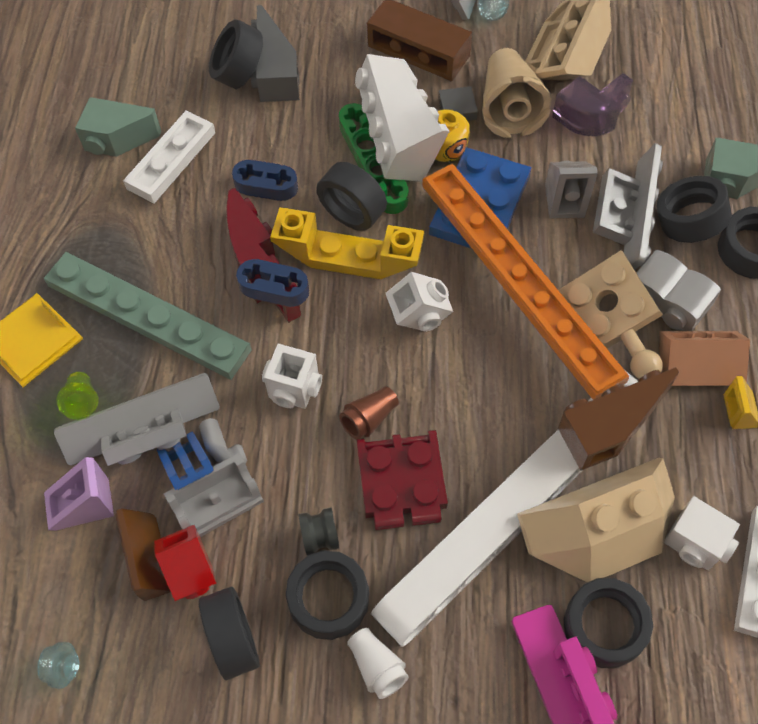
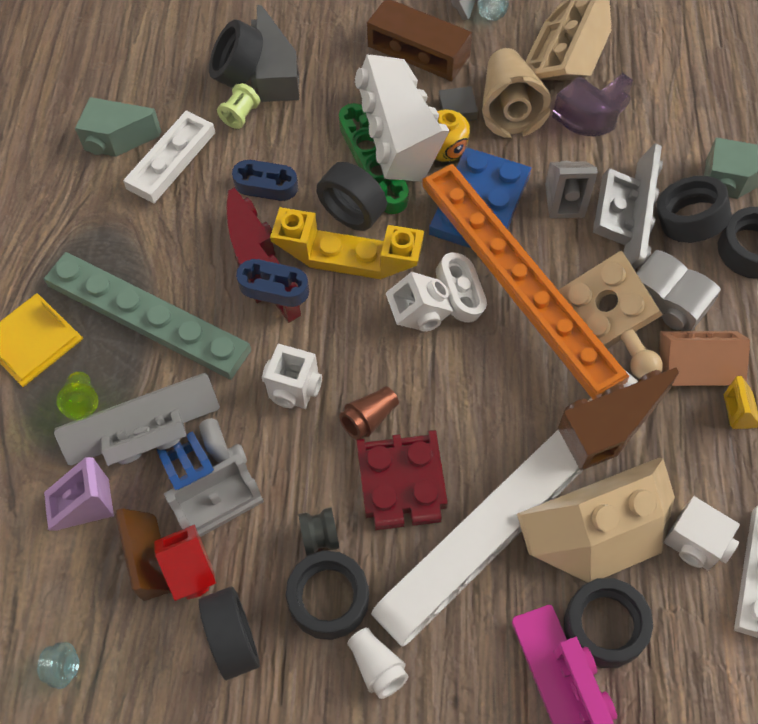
none -> yellowish green bush [217,83,260,129]
none -> white plate [436,252,487,322]

